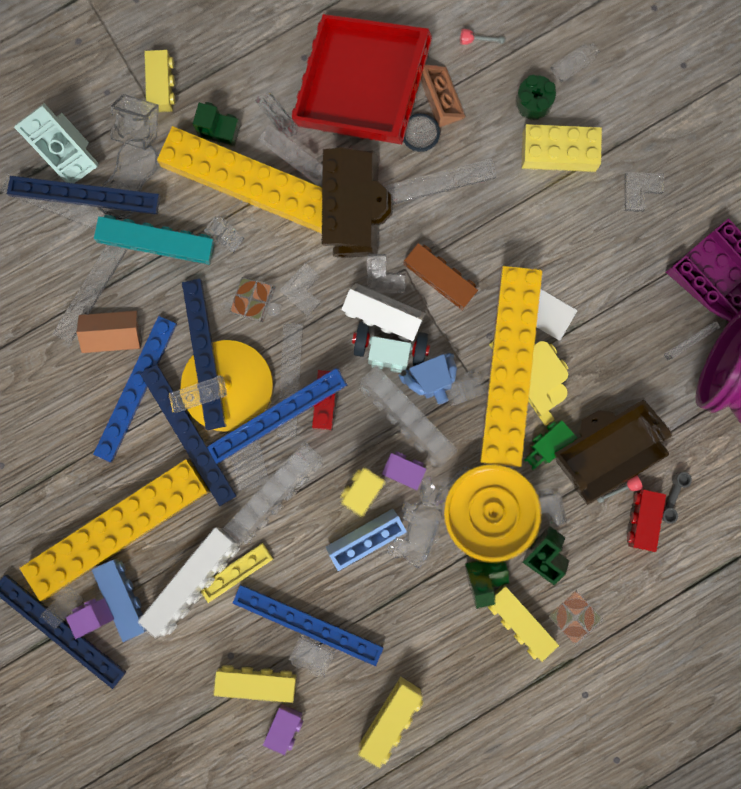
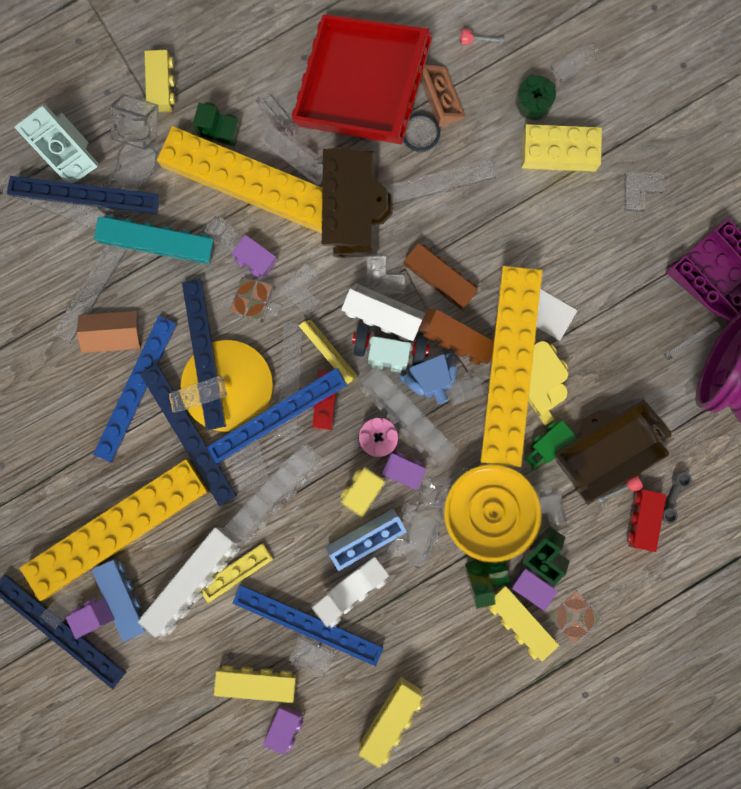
none -> medium lavender brick [232,235,277,279]
none -> light yellow tile [299,320,358,384]
none -> white brick [312,557,389,627]
none -> bright pink brick [359,418,398,457]
none -> dark orange brick [418,309,493,365]
none -> medium lavender brick [509,567,558,611]

